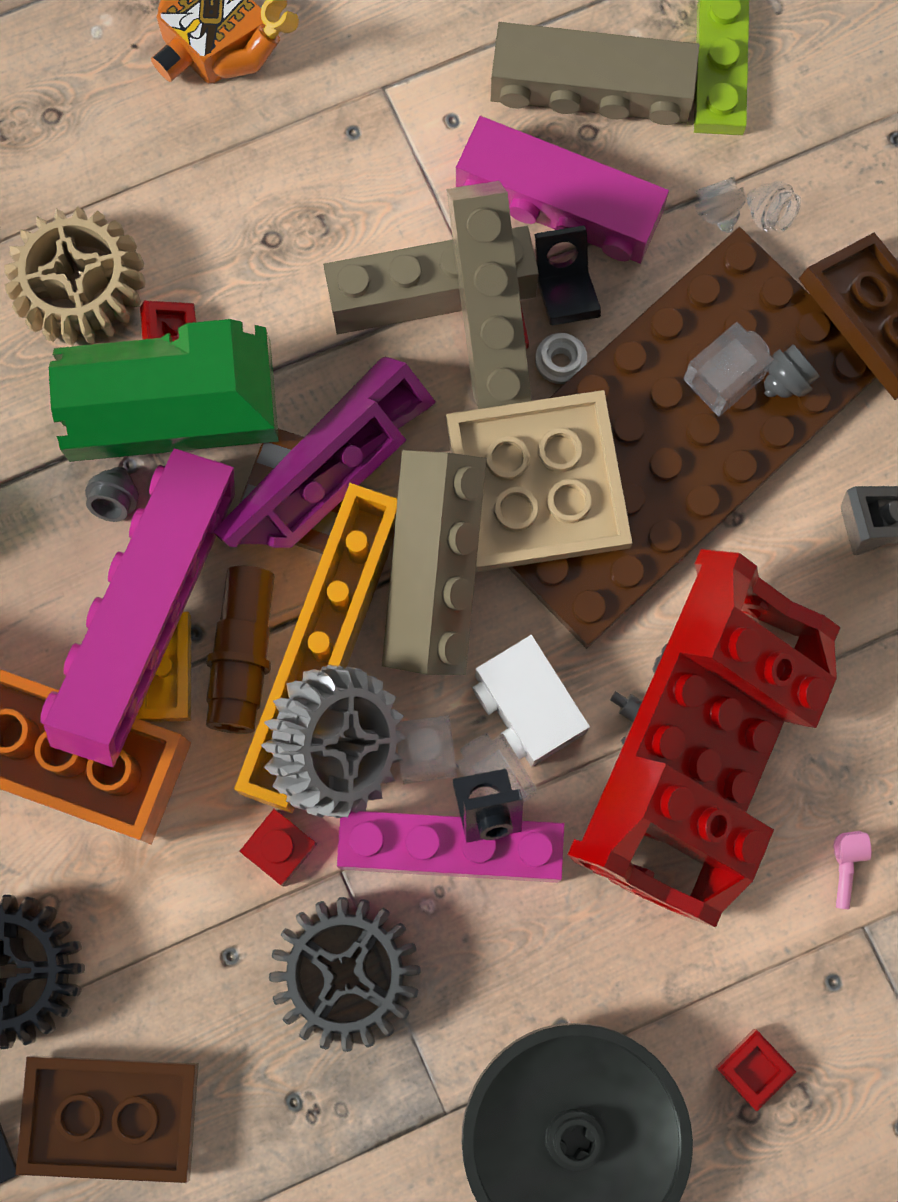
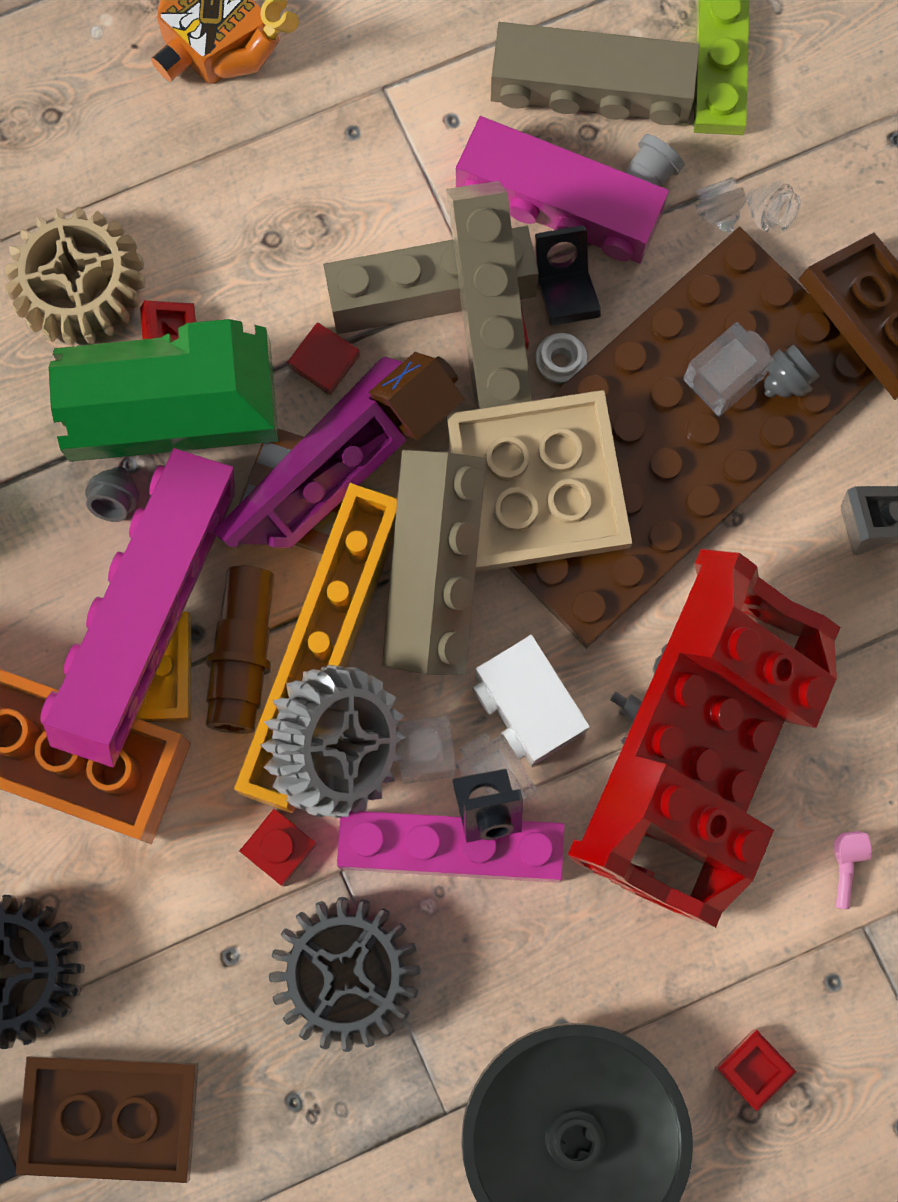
none -> red tile [287,322,360,395]
none -> reddish brown brick [368,352,465,441]
none -> light grey piece [625,134,685,187]

